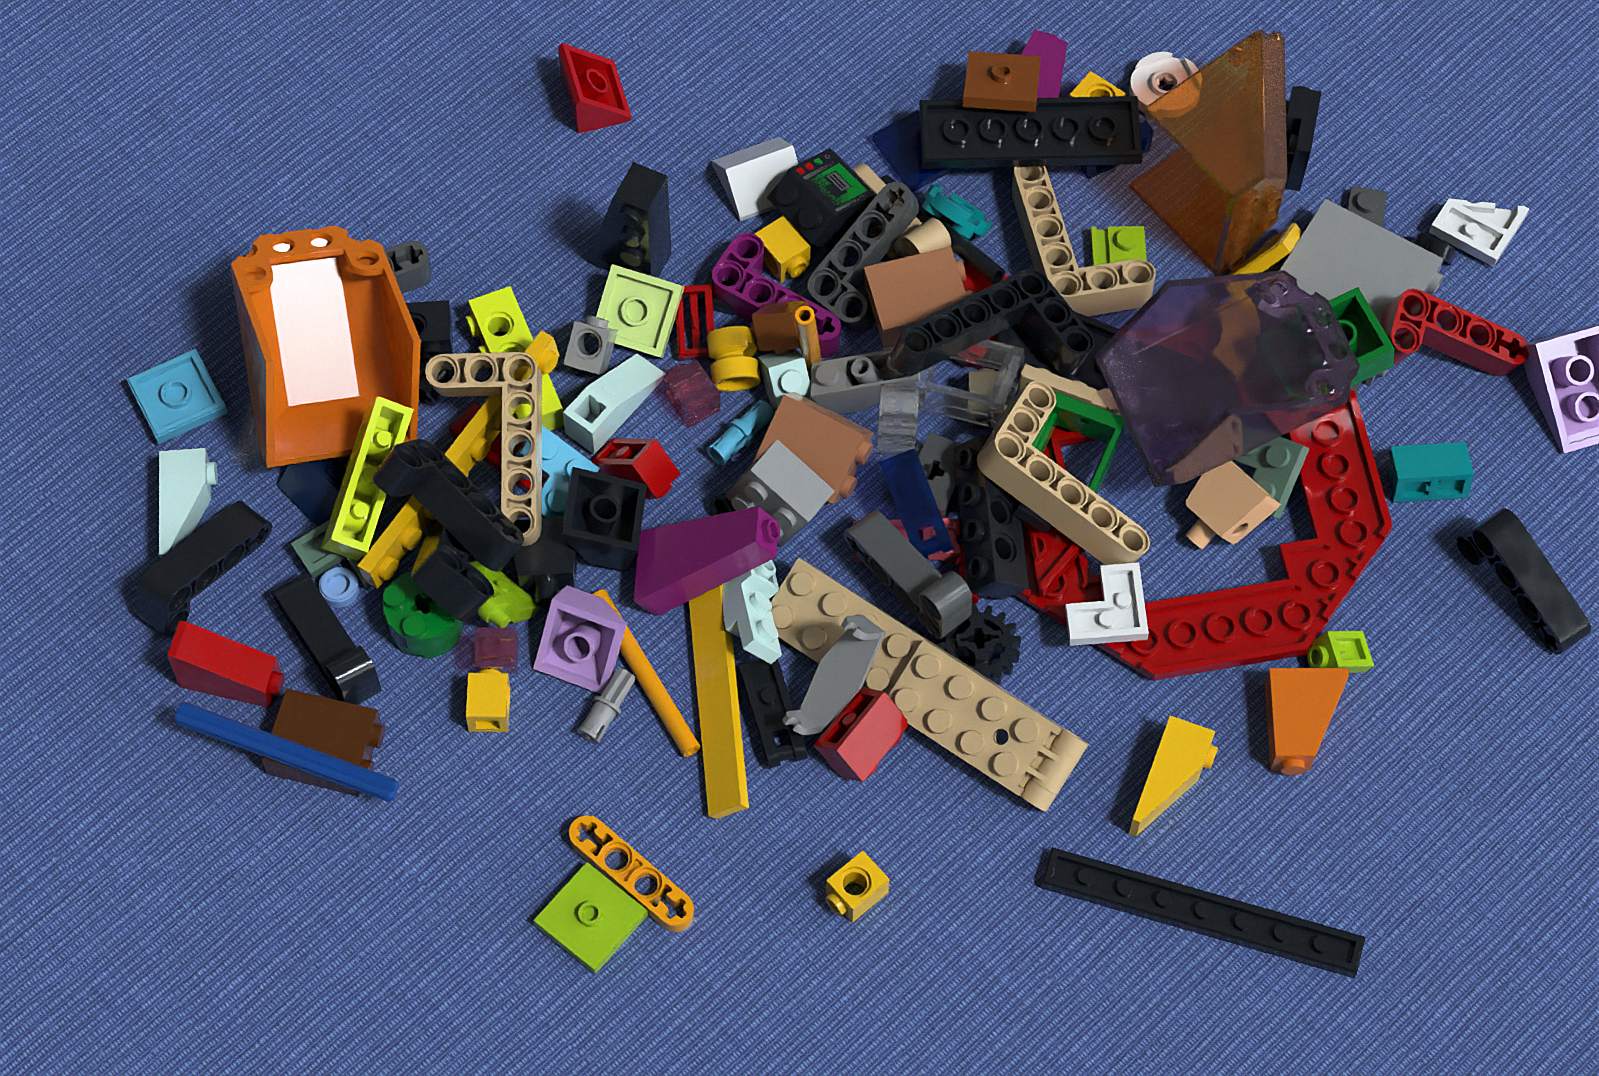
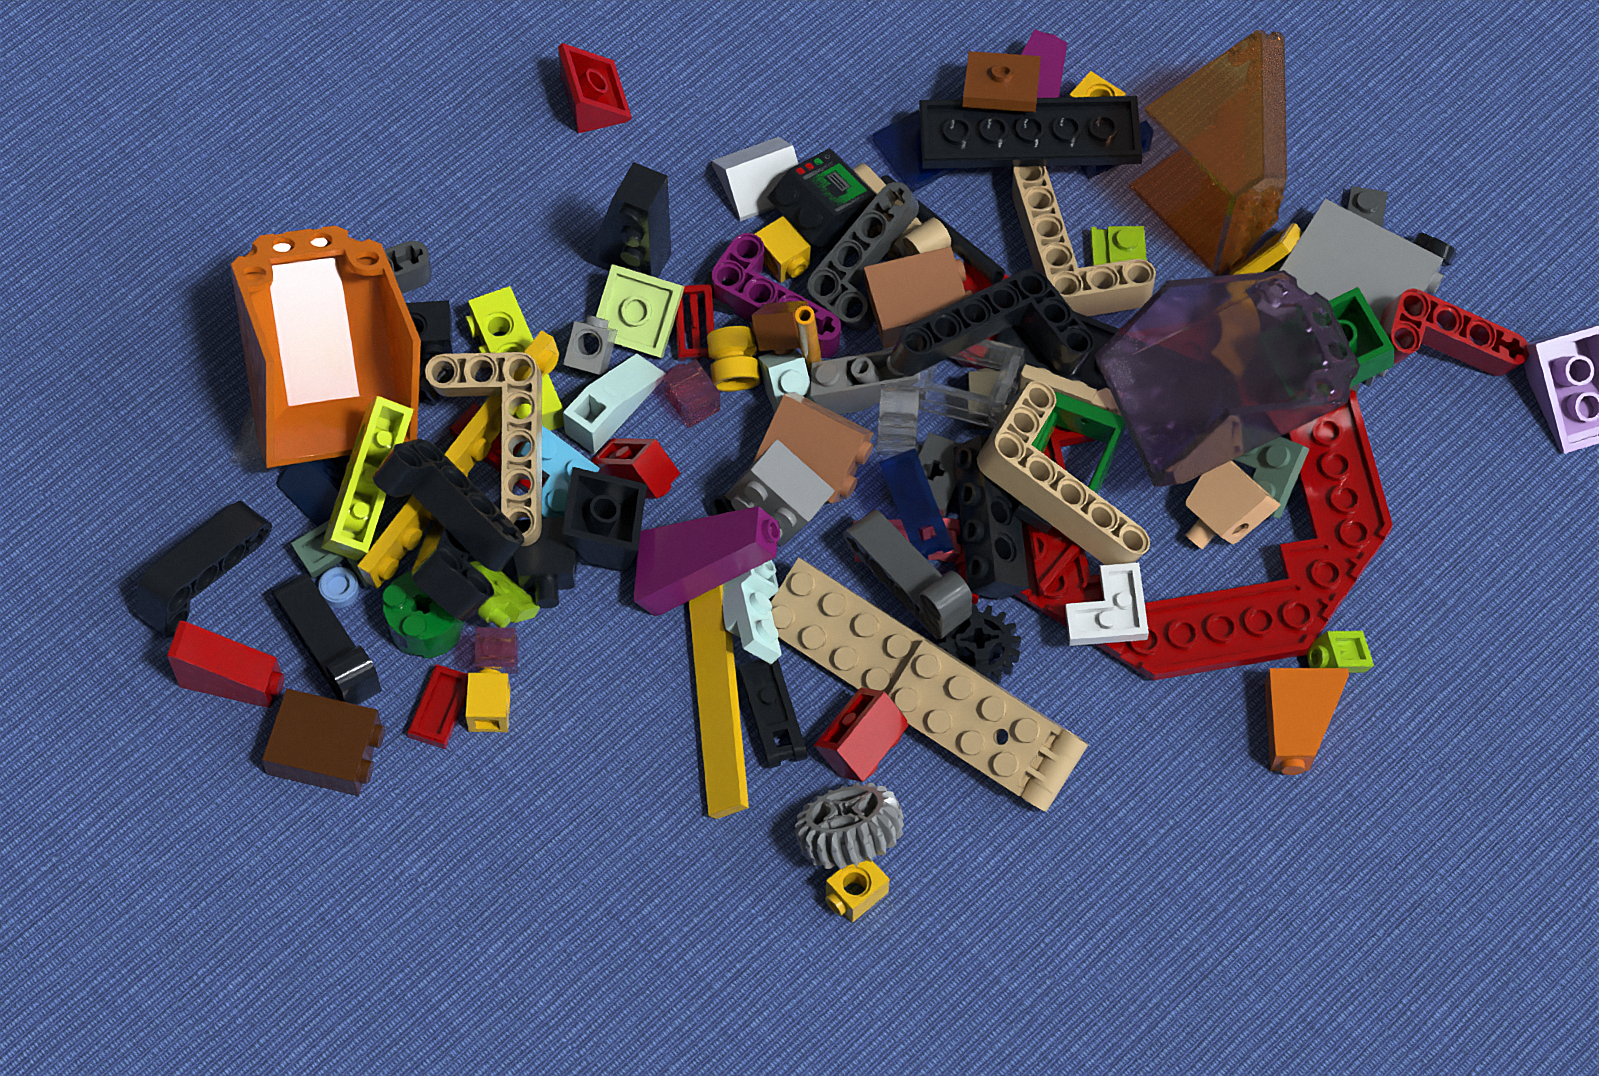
medium azure plate [126,348,228,444] -> none
light aqua slope [159,448,218,559] -> none
blue axle [174,702,399,802] -> none
lavender slope [533,585,627,694] -> none
lime plate [533,862,648,974] -> none
light orange beam [569,815,694,932] -> none
light grey axle [577,668,635,744] -> none
light orange piece [592,589,701,757] -> none
medium azure pin [707,400,775,466] -> none
light grey piece [782,615,885,735] -> none
teal plate [922,183,993,239] -> none
black tile [1041,847,1366,979] -> none
white plate [1129,52,1202,122] -> none
yellow slope [1129,716,1218,836] -> none
black plate [1273,86,1321,191] -> none
teal hinge [1387,442,1474,503] -> none
white wing [1429,199,1529,267] -> none
black beam [1457,508,1591,655] -> none
none -> red tile [407,664,468,749]
none -> light grey gear [795,782,904,869]

